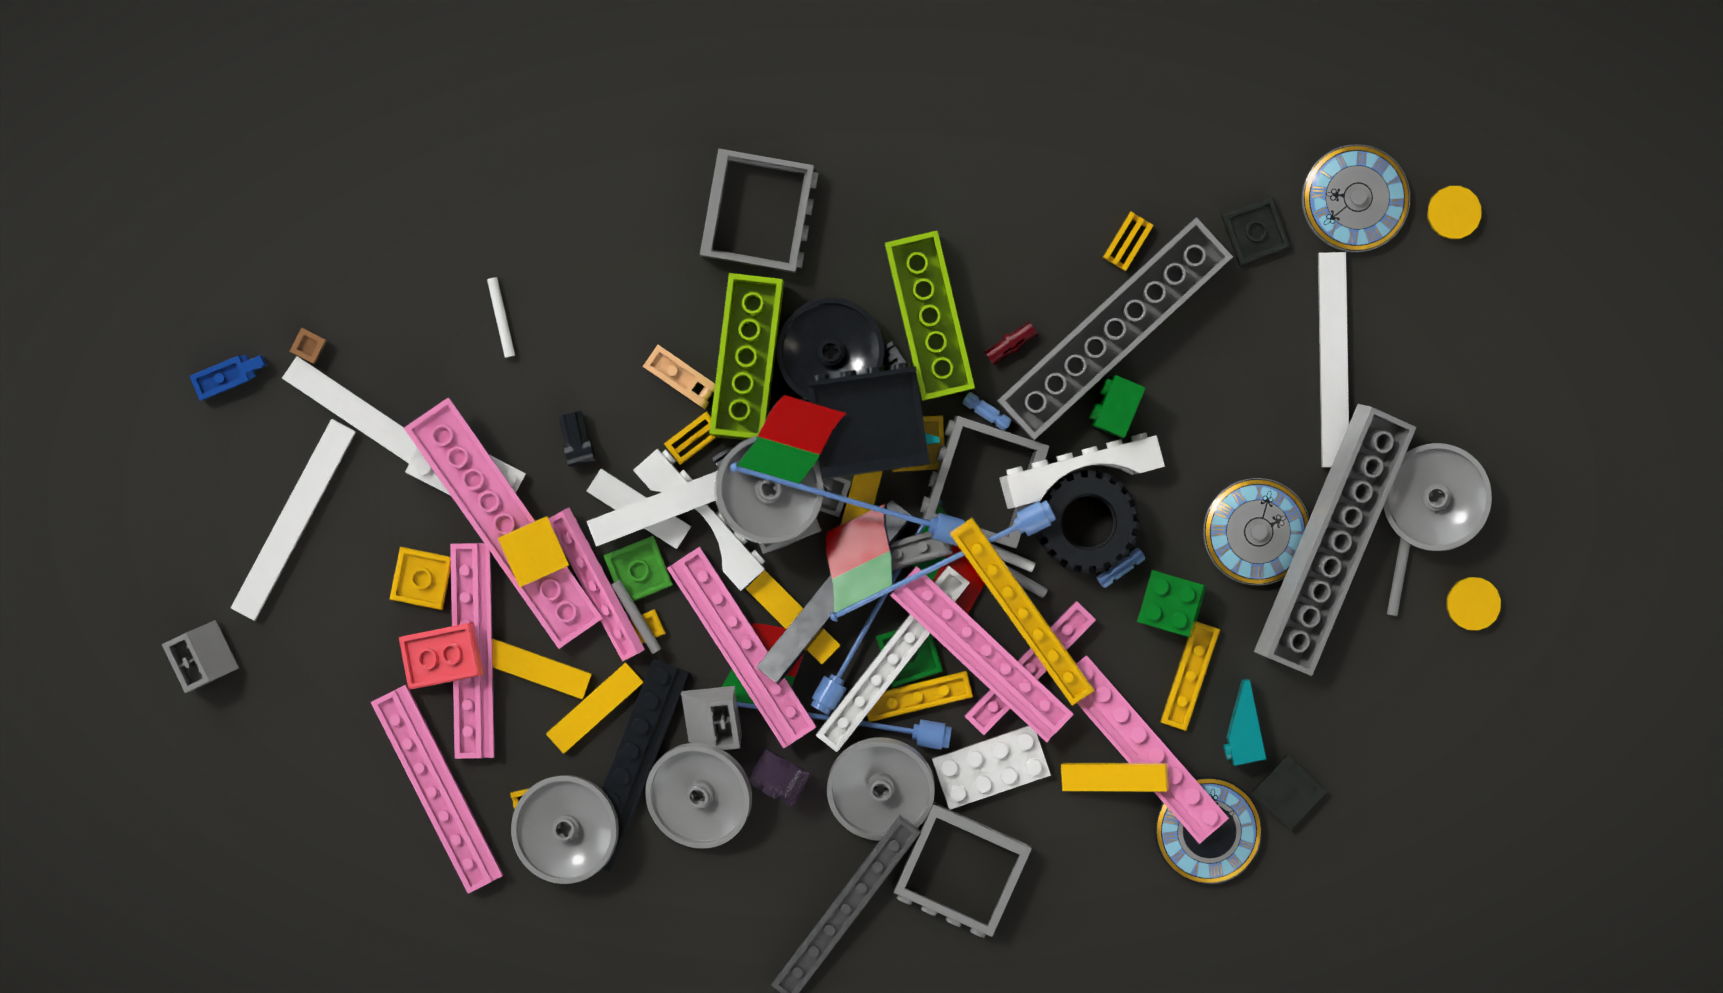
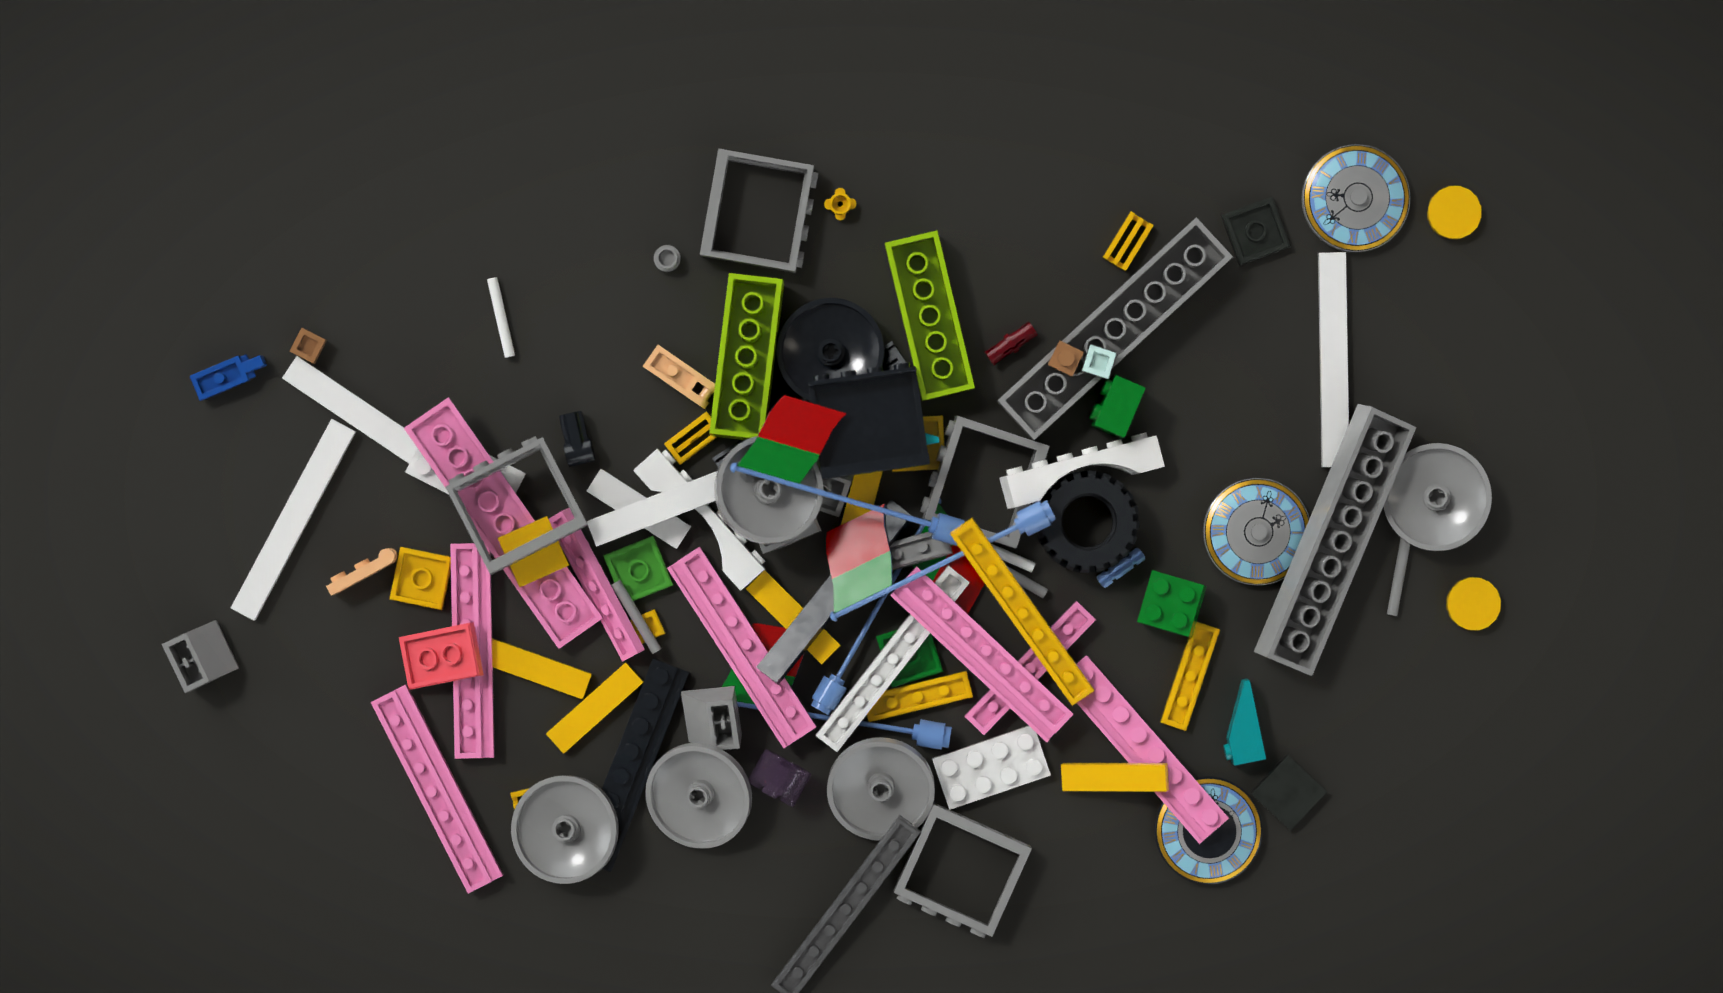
light blue axle [962,392,1012,431] -> none
none -> light nougat plate [326,548,398,596]
none -> light grey window [445,436,588,575]
none -> light grey plate [654,245,681,272]
none -> yellow plate [824,188,856,220]
none -> medium nougat plate [1048,340,1084,377]
none -> light aqua plate [1082,345,1116,379]

